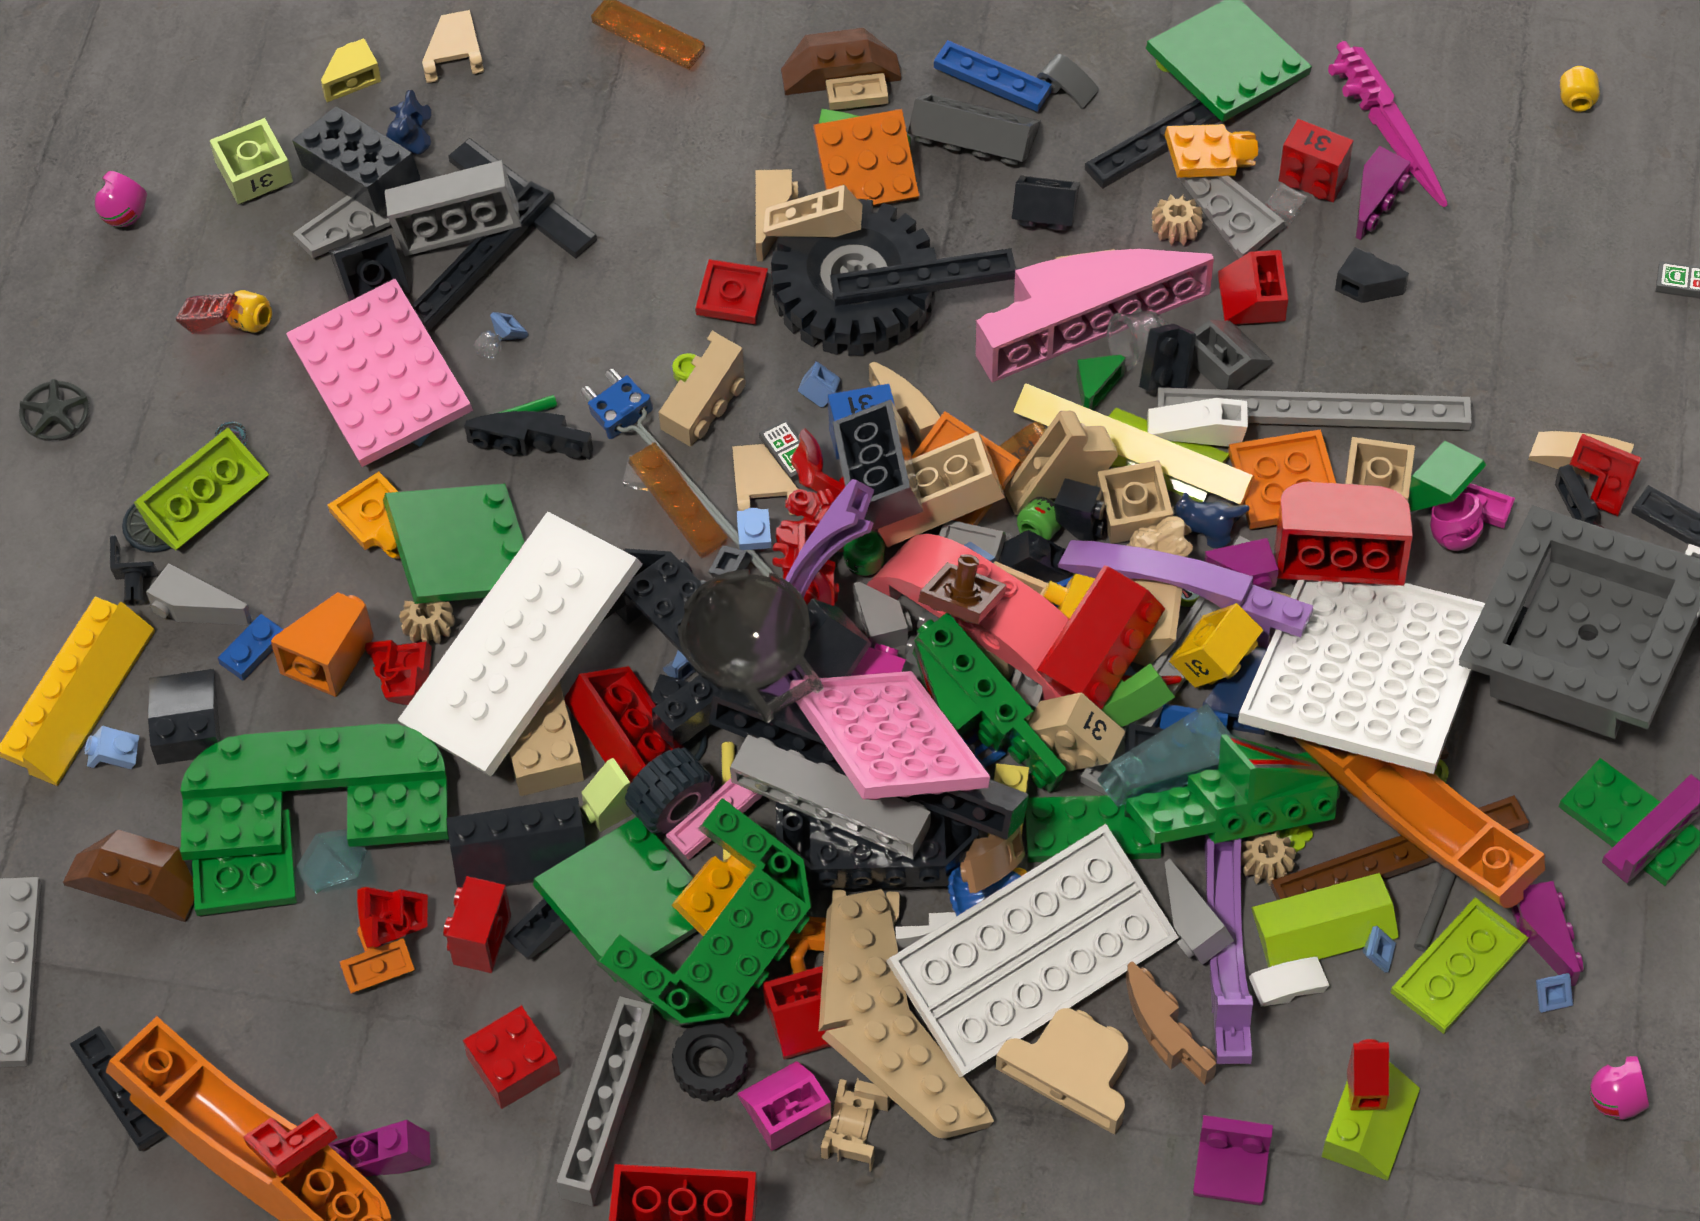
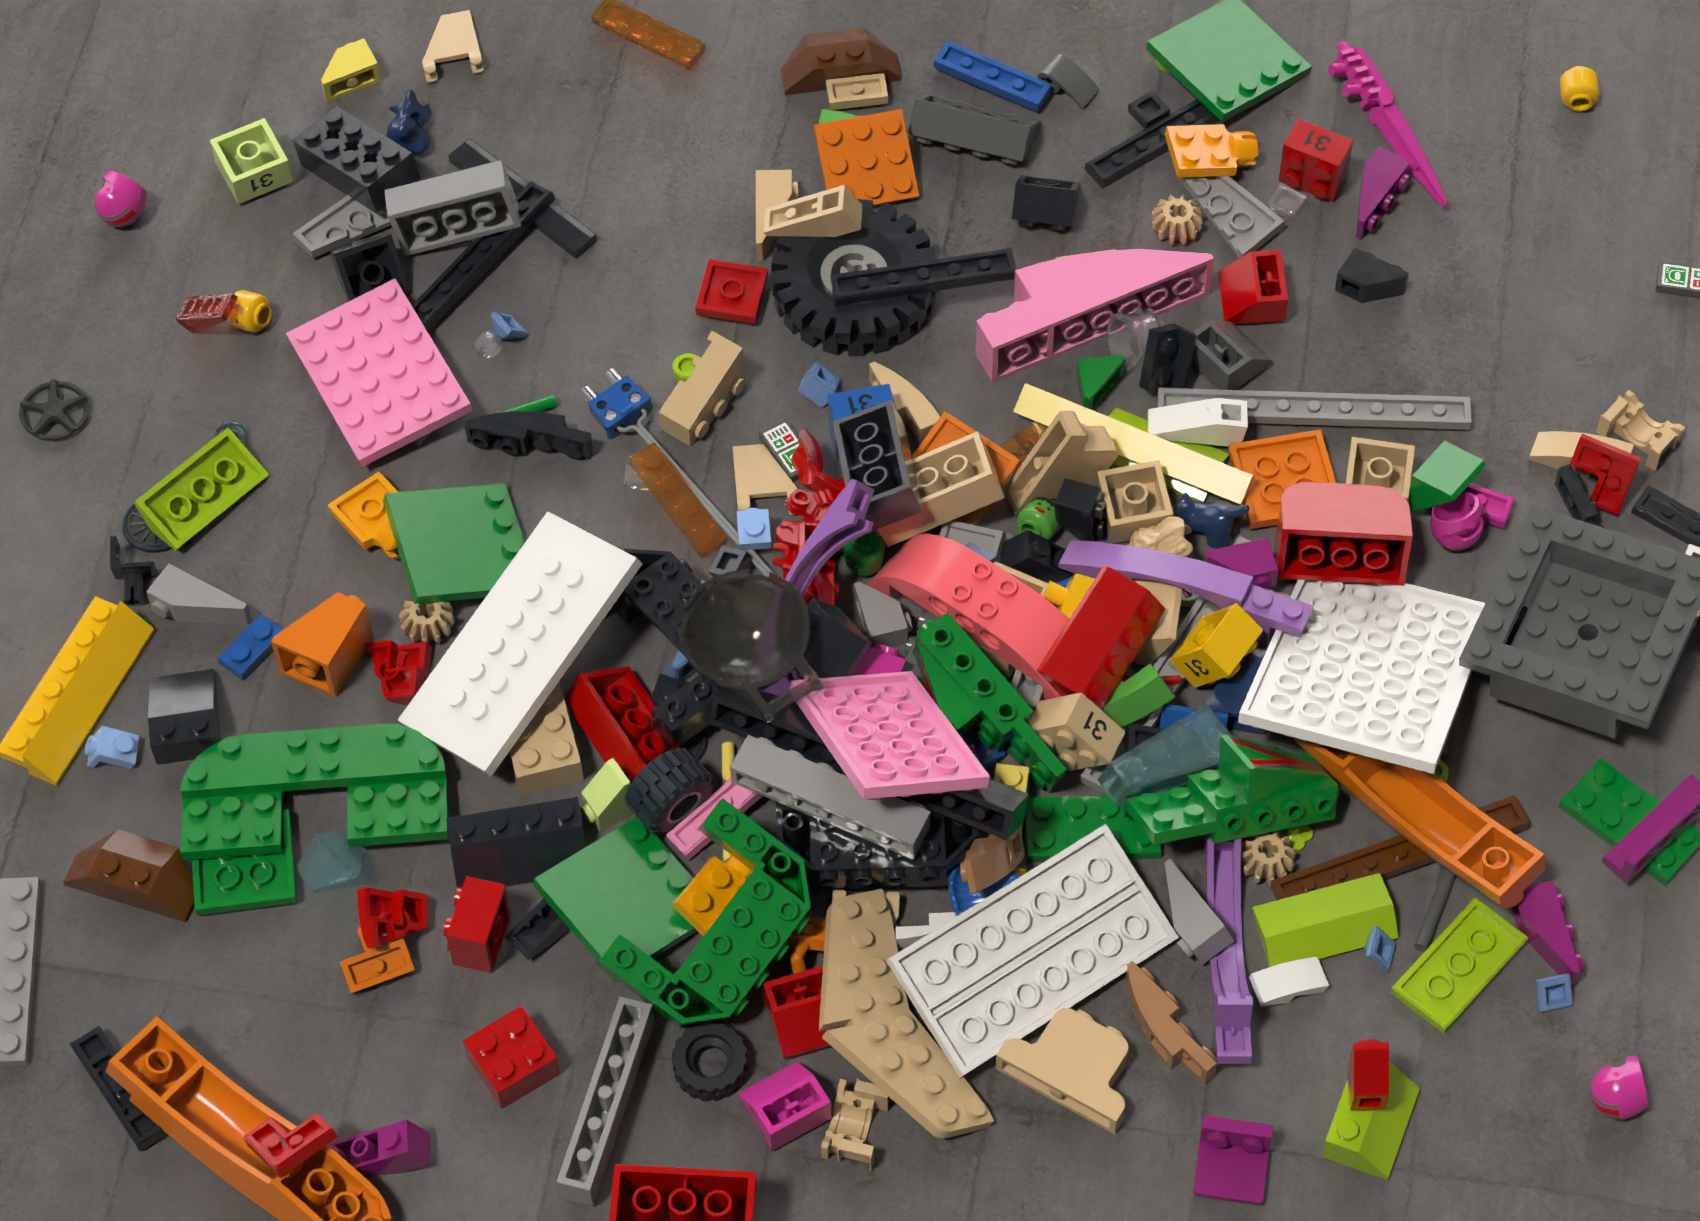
reddish brown plate [918,554,1006,625] -> none
none -> black plate [1128,90,1170,129]
none -> tan piece [1596,390,1685,472]

